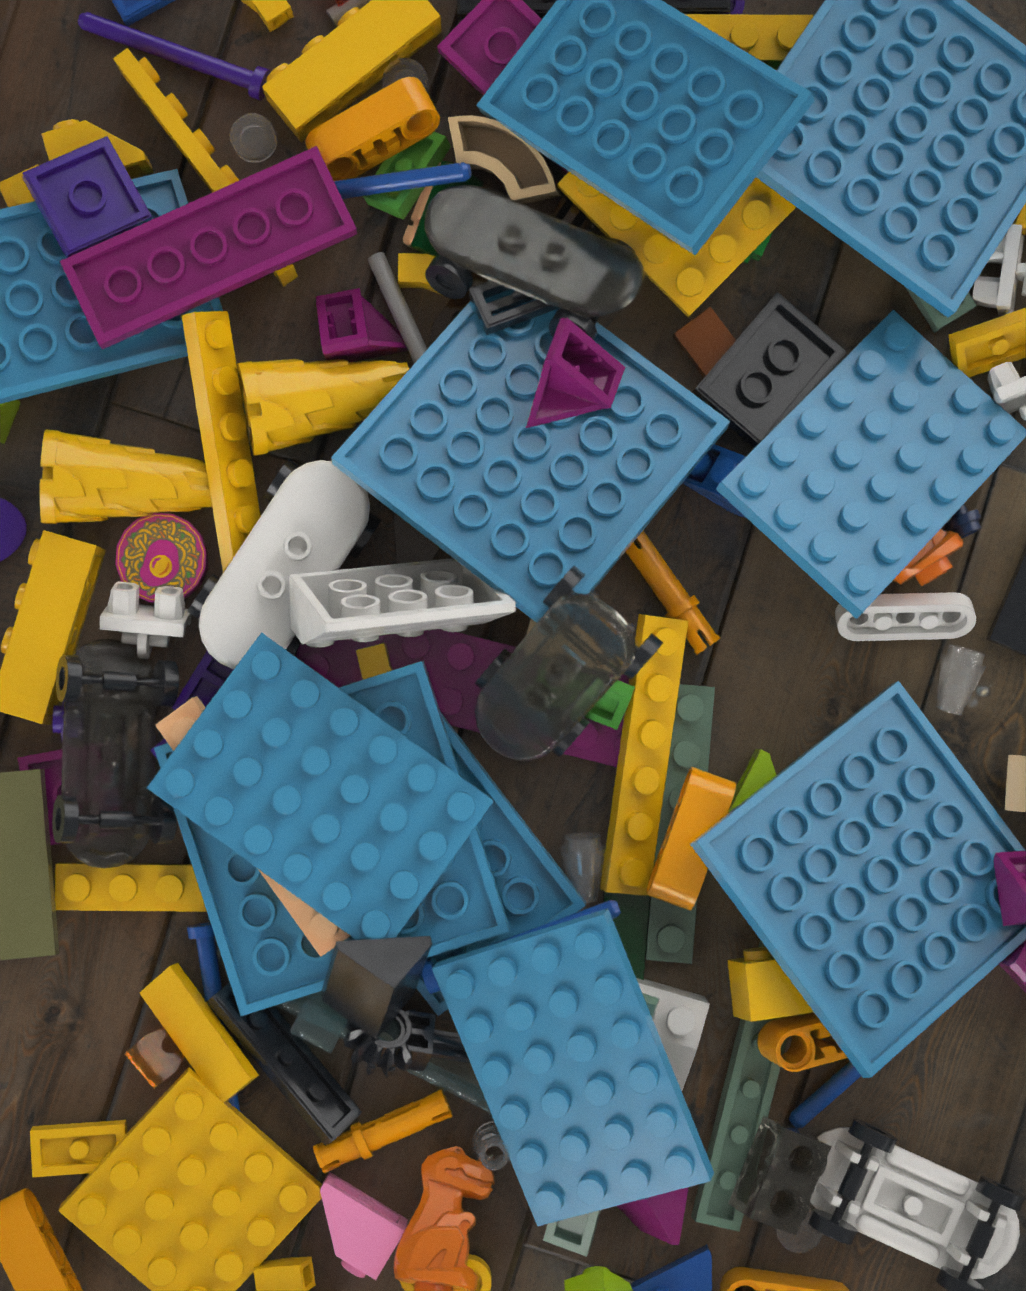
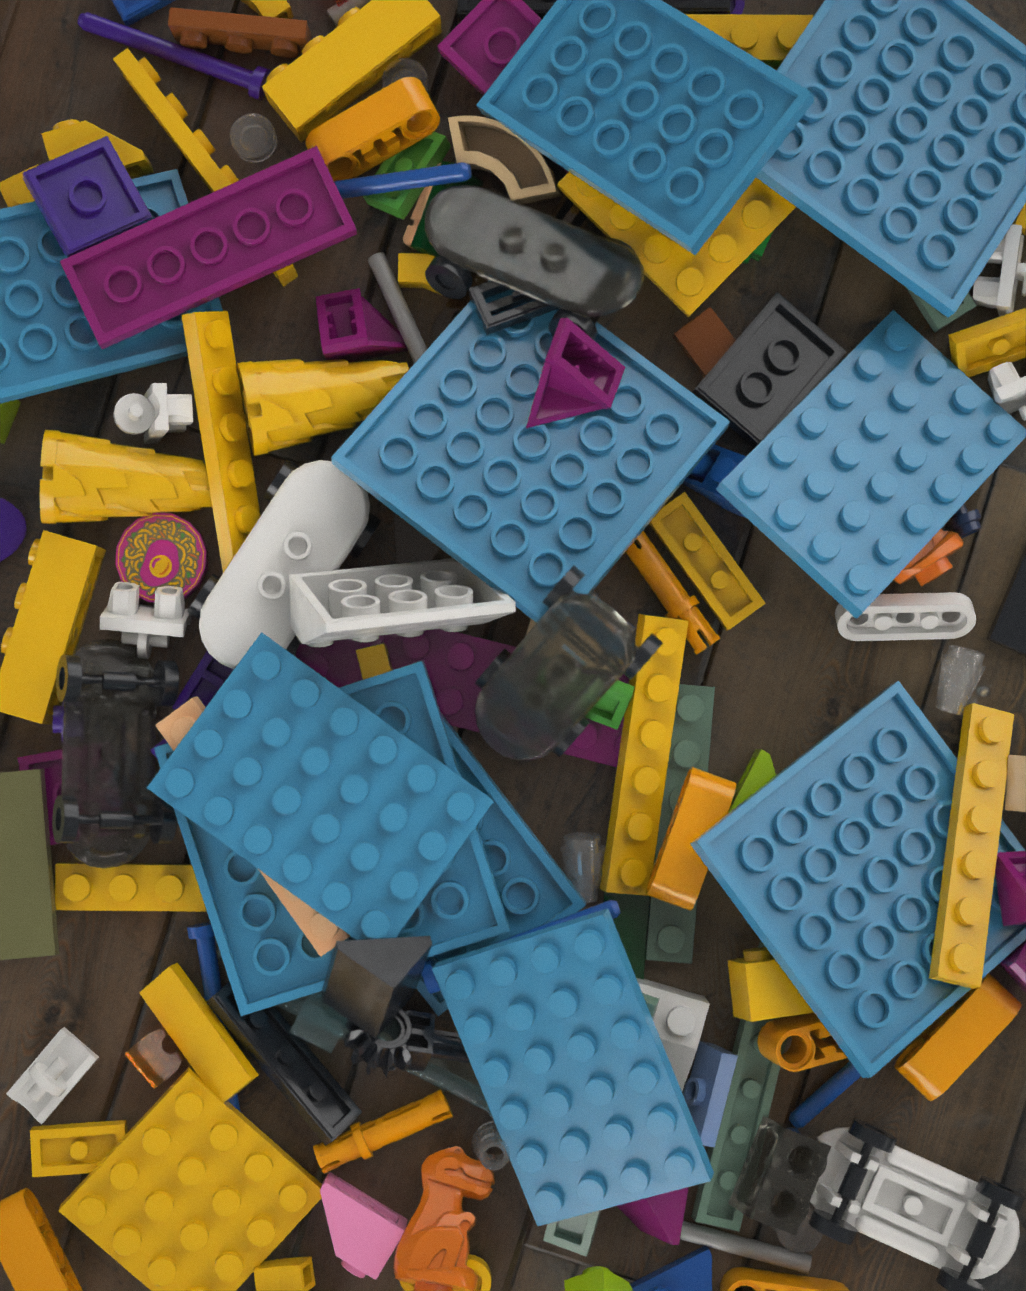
none -> white hips [6,1027,99,1124]
none -> white hips [113,383,193,444]
none -> dark orange plate [168,7,312,58]
none -> yellow plate [649,492,766,631]
none -> light grey bar [680,1221,812,1274]
none -> medium blue plate [684,1041,738,1147]
none -> light orange beam [894,973,1022,1101]
none -> yellow plate [929,703,1014,989]

